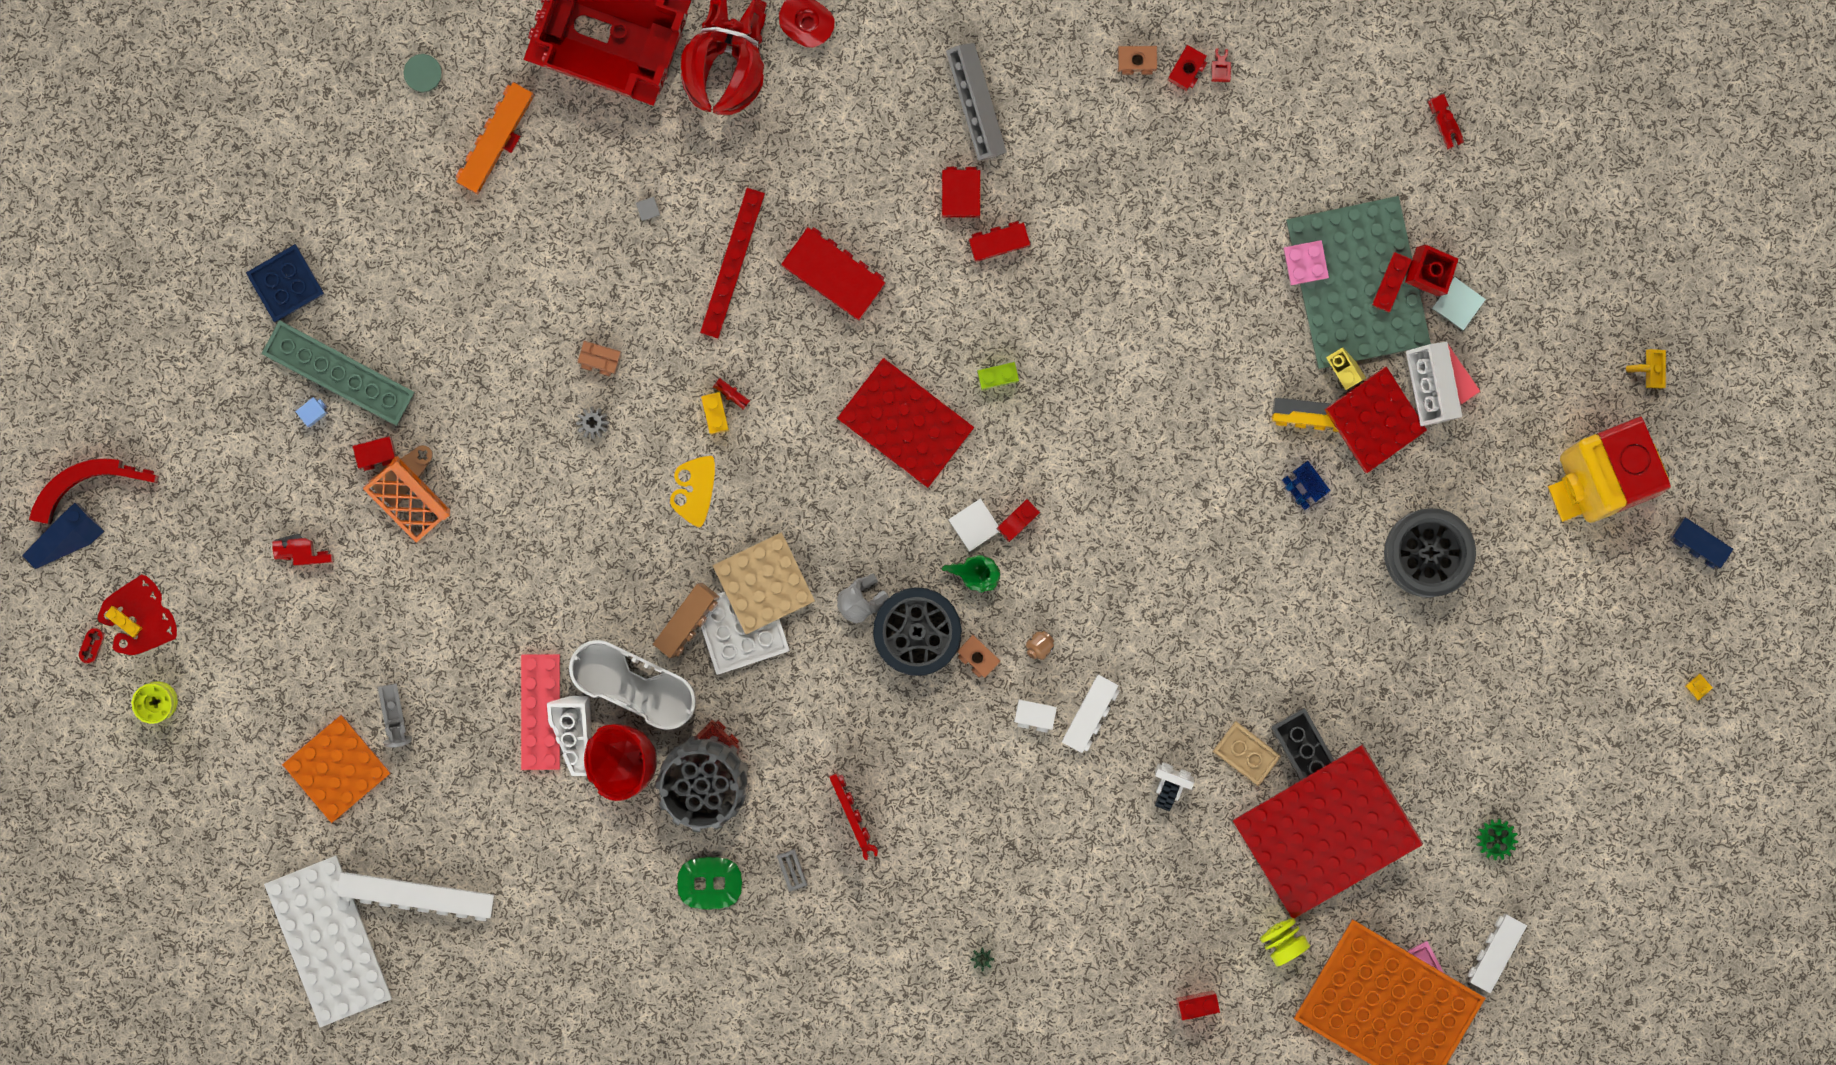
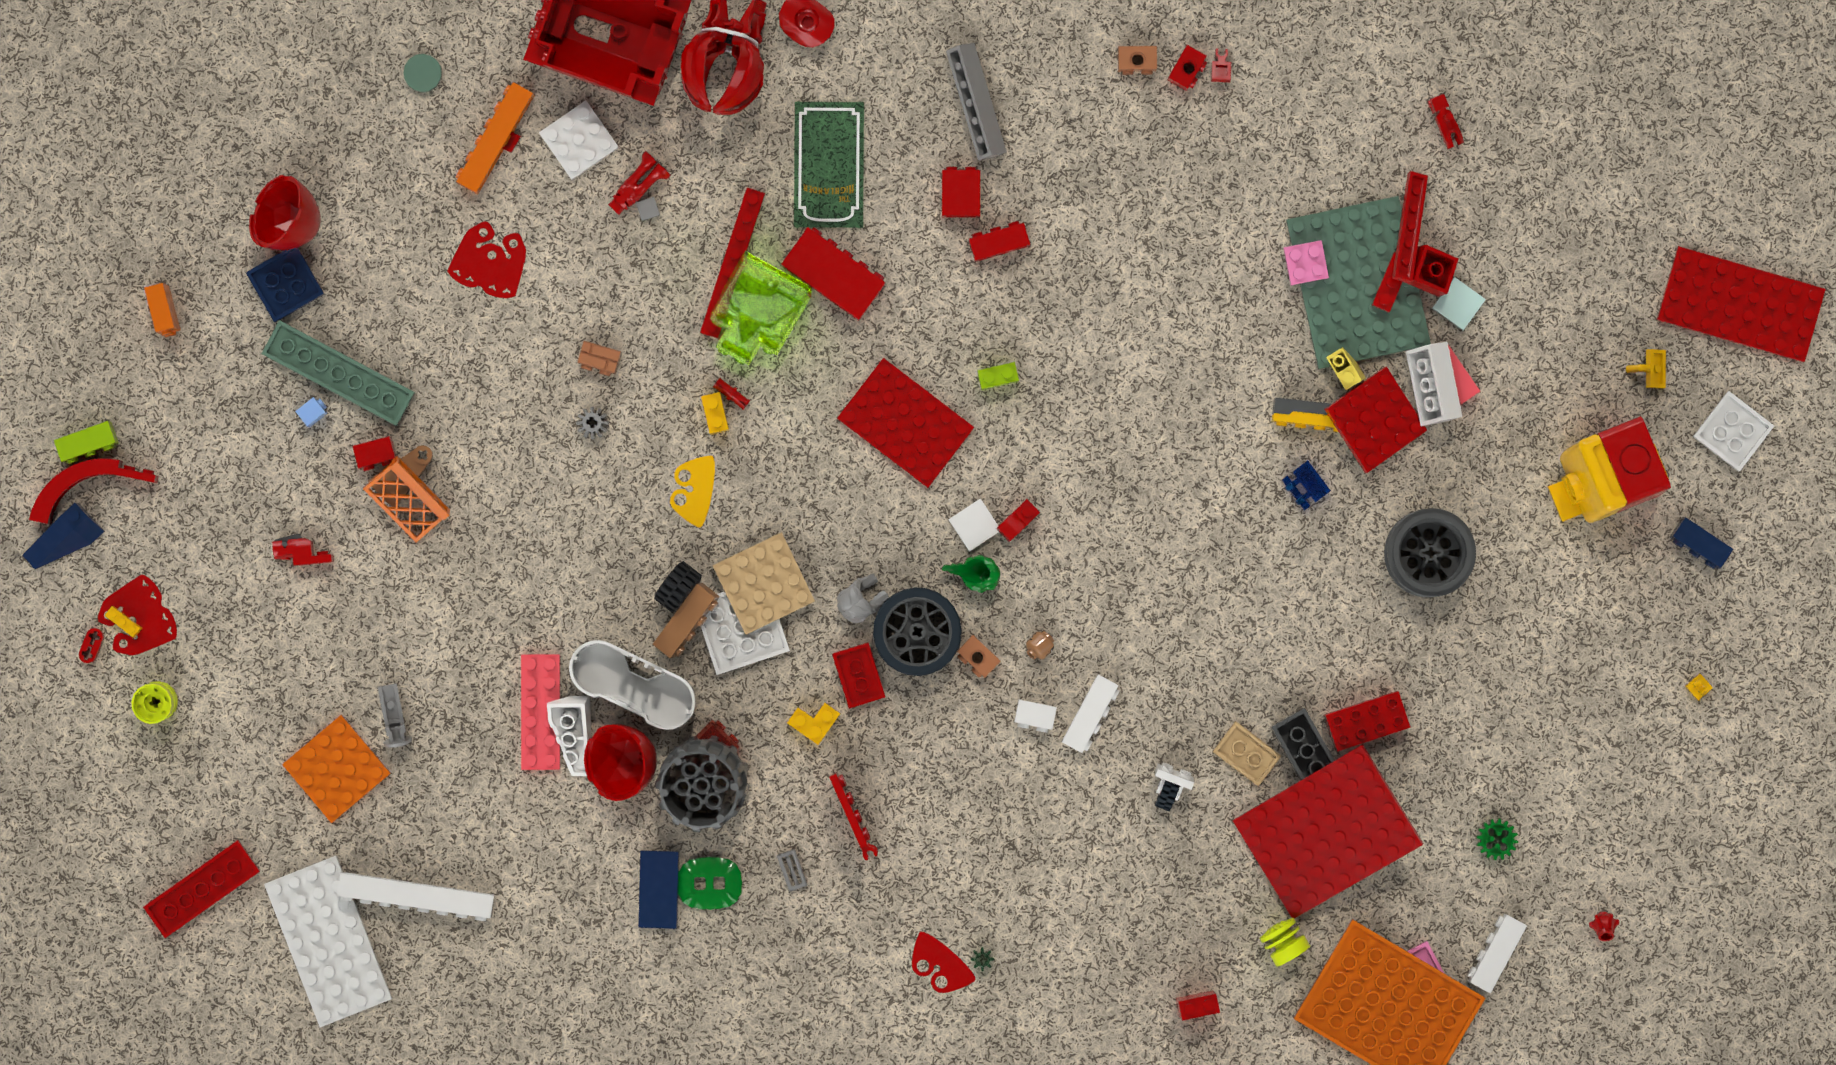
none -> lime brick [54,421,119,465]
none -> red plate [143,840,260,938]
none -> orange brick [144,283,180,337]
none -> red piece [249,175,321,250]
none -> red piece [447,221,526,298]
none -> white plate [539,100,619,180]
none -> red piece [608,151,671,215]
none -> dark blue tile [638,850,679,929]
none -> black tyre [654,561,702,613]
none -> clear neon green panel [710,251,812,365]
none -> yellow brick [787,703,841,745]
none -> clear green piece [794,101,864,229]
none -> red plate [832,642,886,709]
none -> red piece [912,932,976,993]
none -> red brick [1323,691,1411,752]
none -> red plate [1392,171,1428,283]
none -> red rock [1589,912,1619,941]
none -> red plate [1657,246,1826,363]
none -> white plate [1693,391,1774,472]

